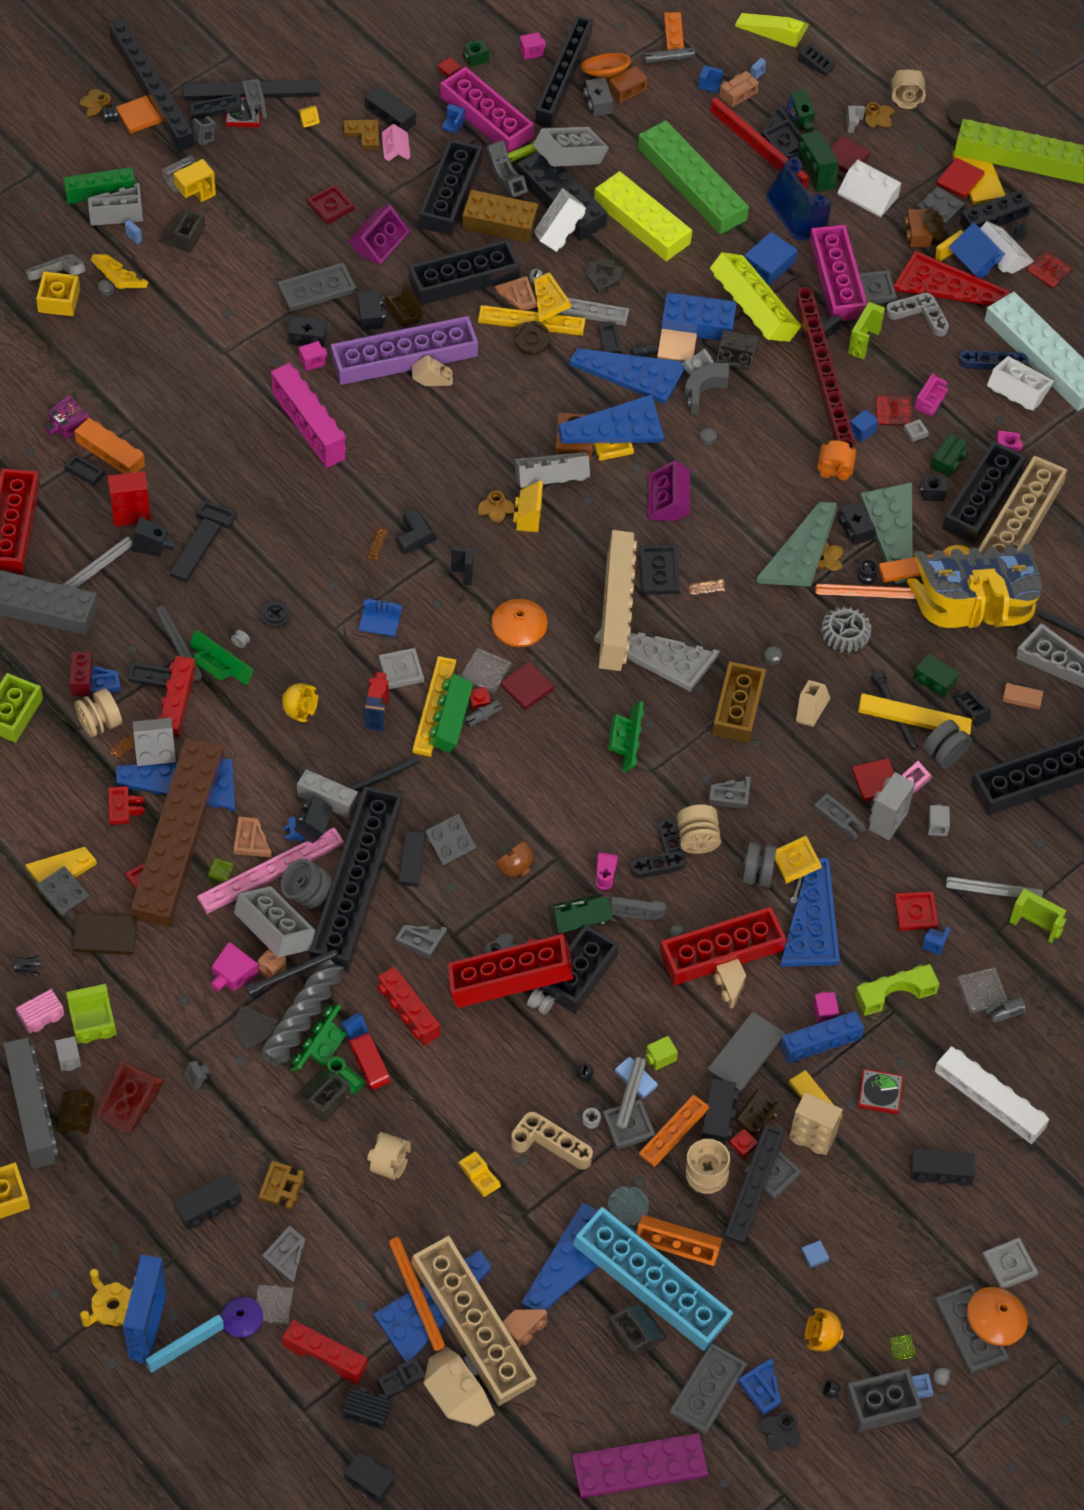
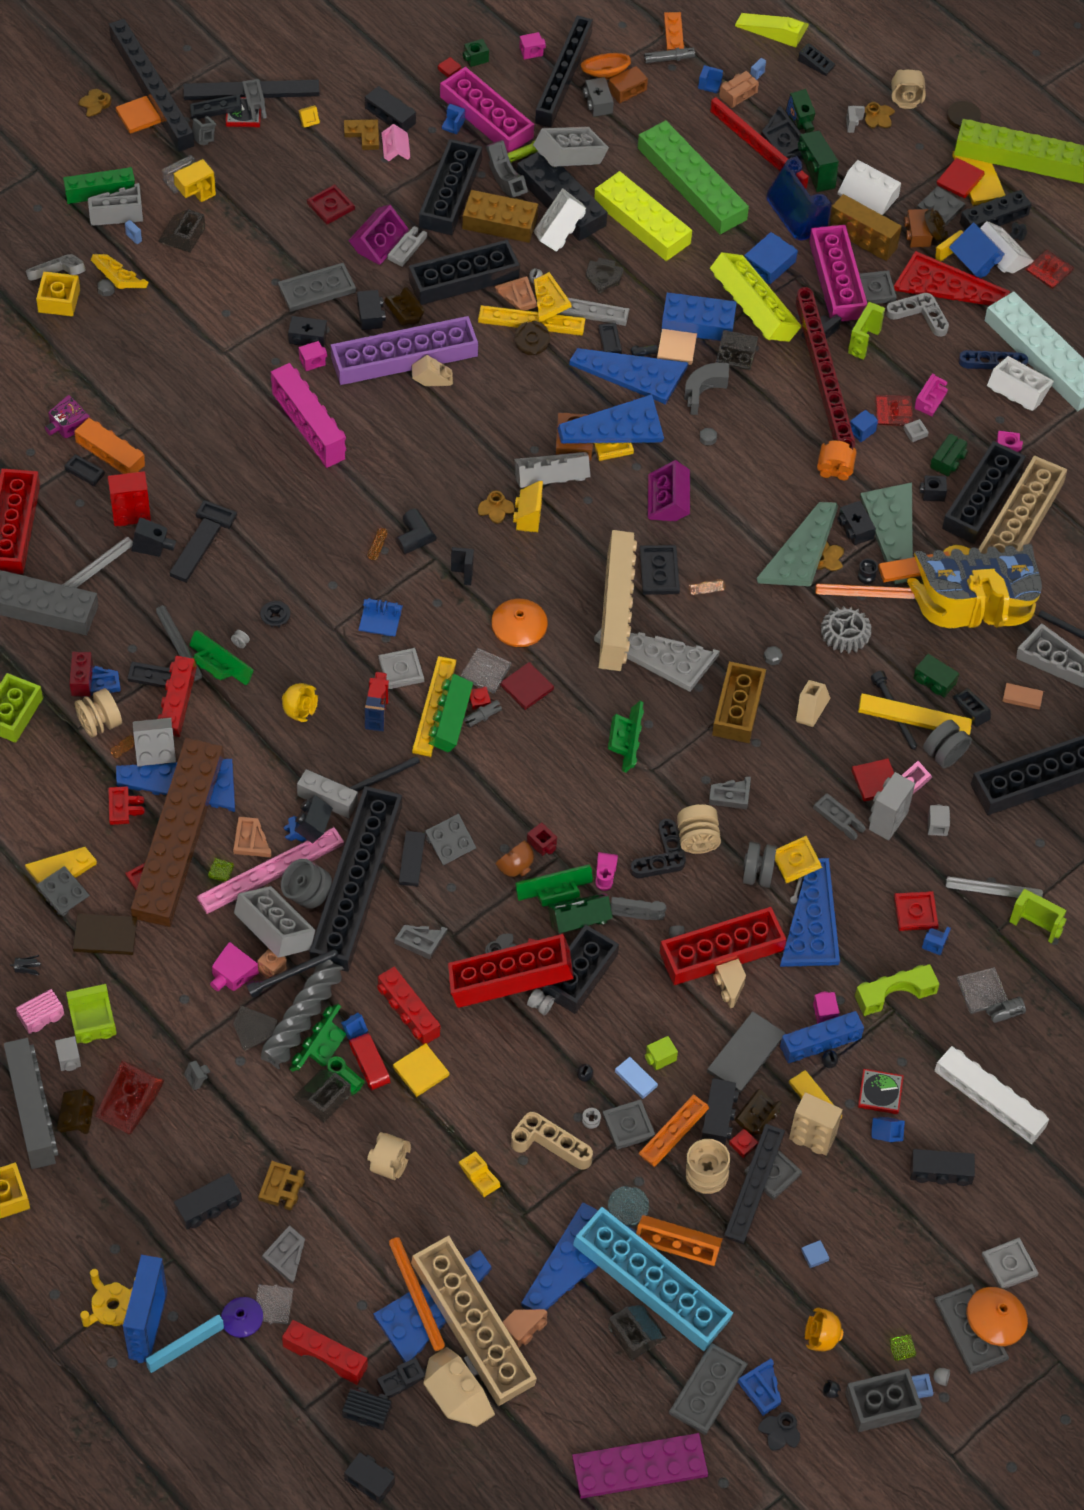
black wheel [102,105,119,124] -> none
light grey axle [616,1057,645,1129] -> none
light grey bracket [682,349,714,376] -> none
dark red tile [831,136,870,173] -> none
none -> light grey hinge [388,226,427,267]
none -> yellow tile [393,1043,450,1097]
none -> green bracket [515,864,593,907]
none -> dark red brick [527,822,557,856]
none -> black hinge [822,1050,839,1068]
none -> pearl gold brick [829,194,902,261]
none -> blue panel [871,1117,905,1142]

